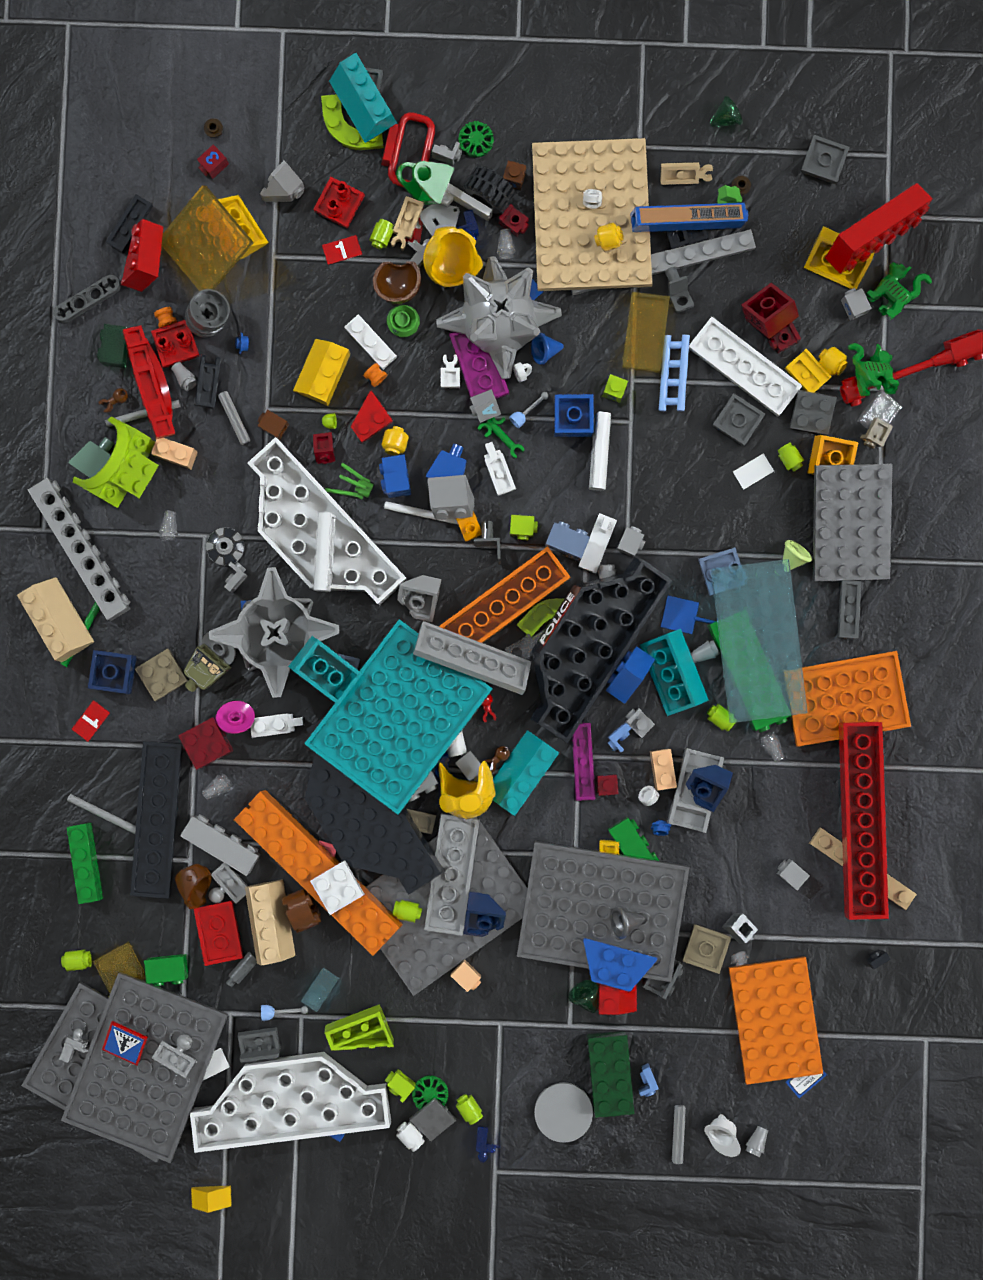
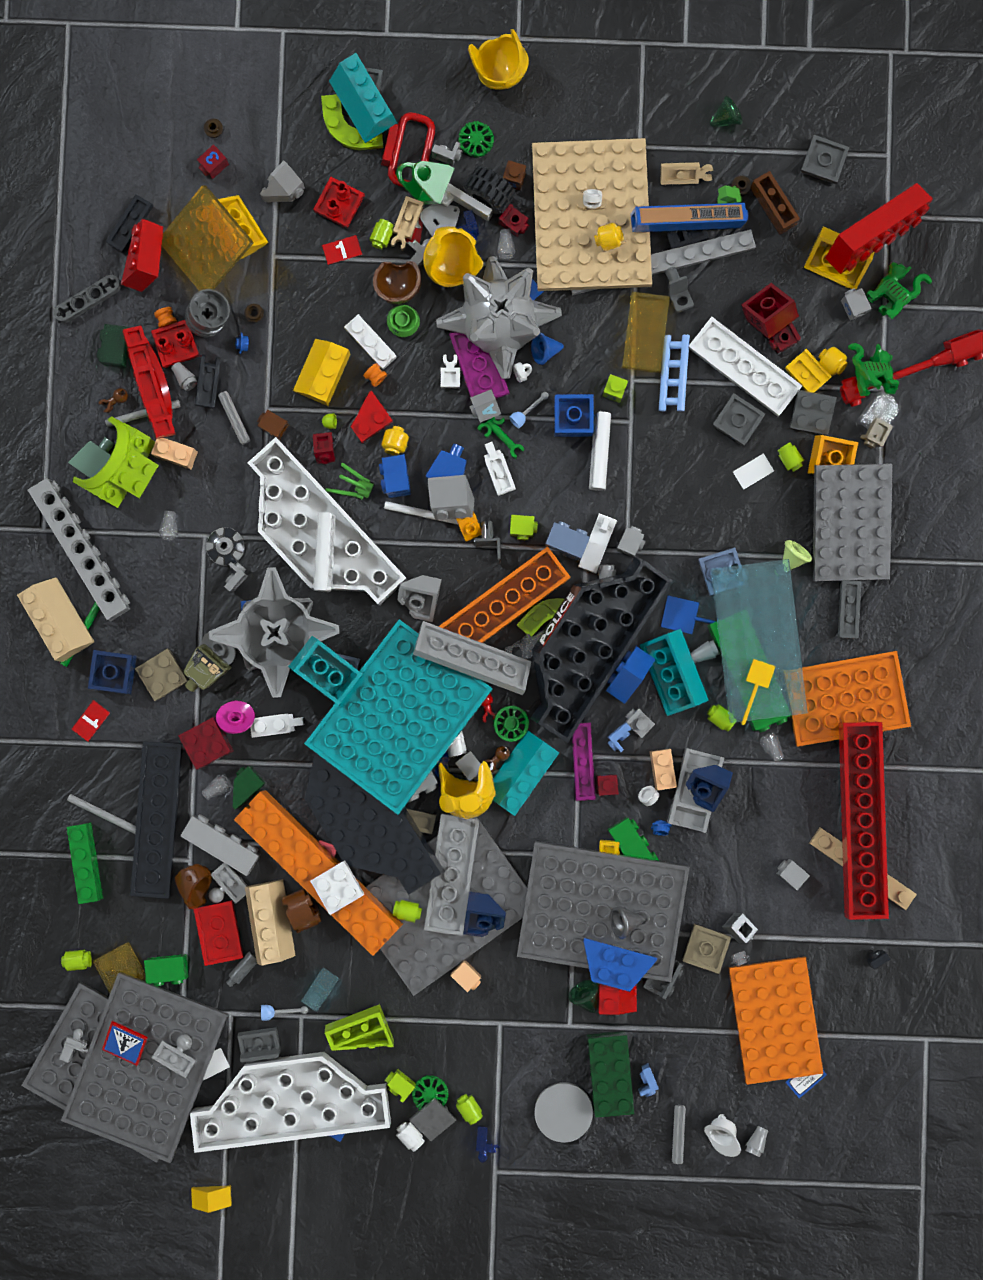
none -> dark green slope [233,766,266,810]
none -> dark brown plate [244,304,264,323]
none -> yellow piece [468,29,529,90]
none -> green wheel [493,705,529,742]
none -> yellow piece [741,659,776,725]
none -> reddish brown brick [750,171,800,235]

